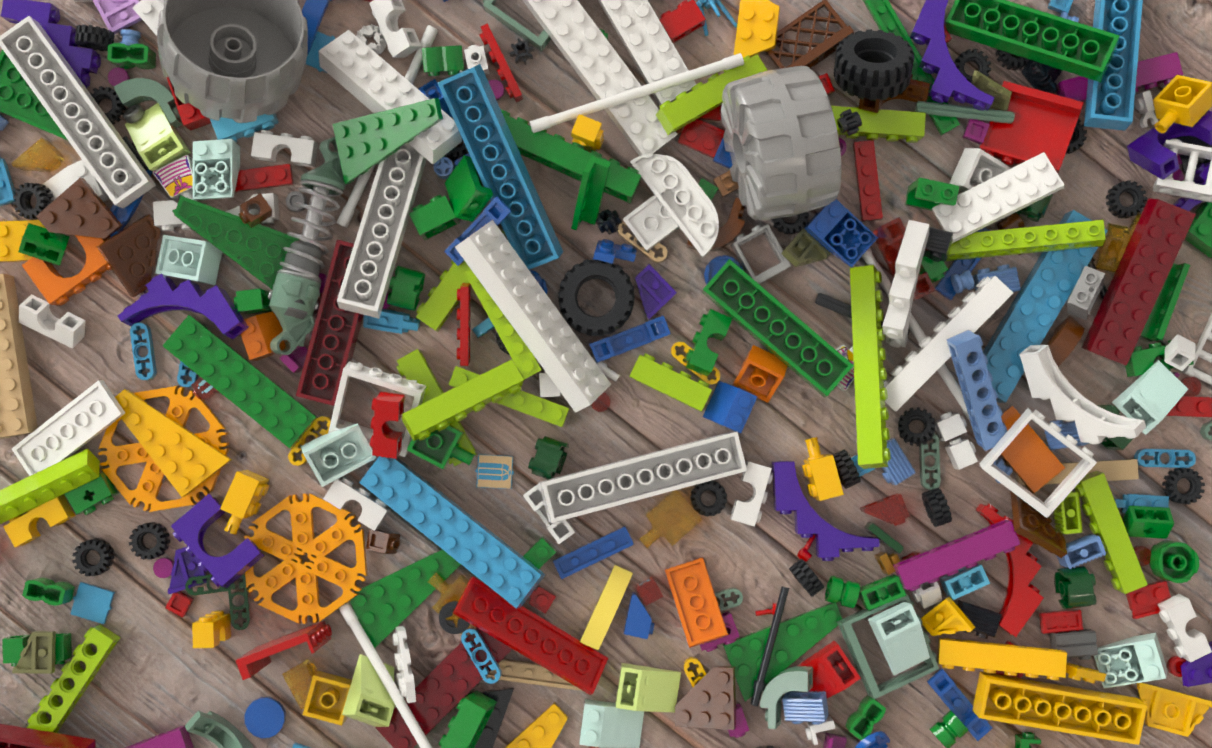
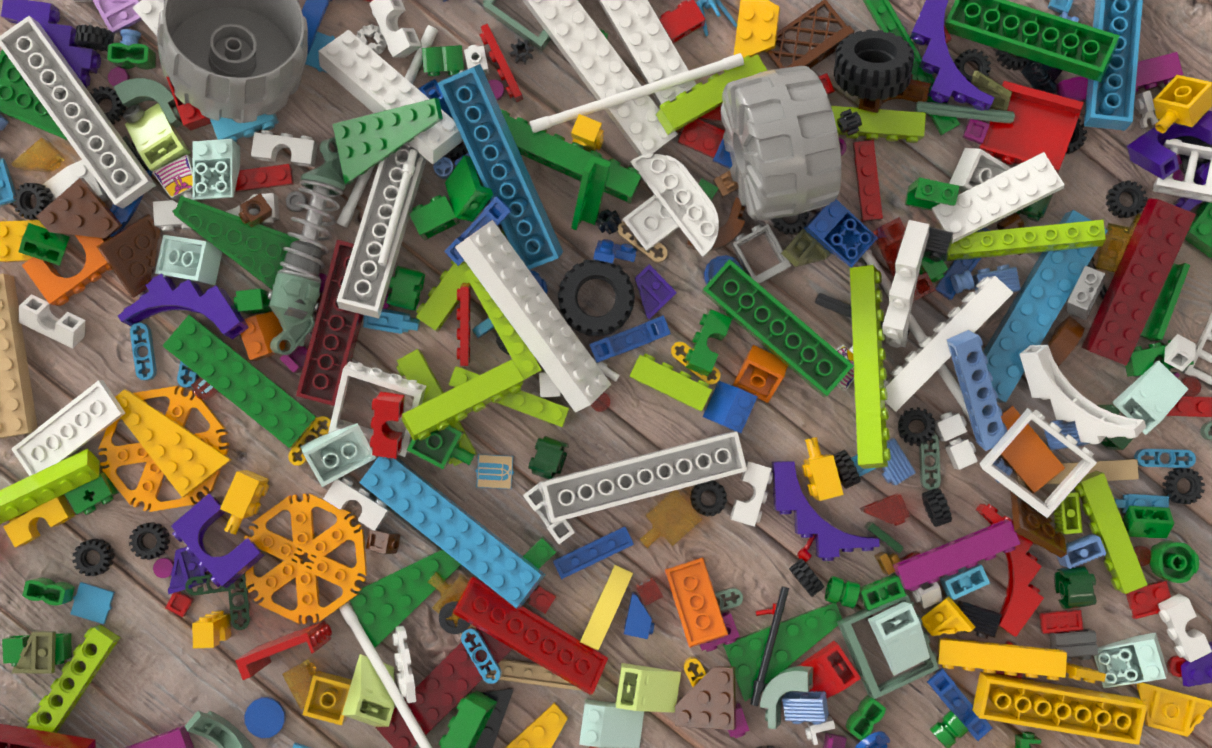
none -> white bar [378,149,418,266]

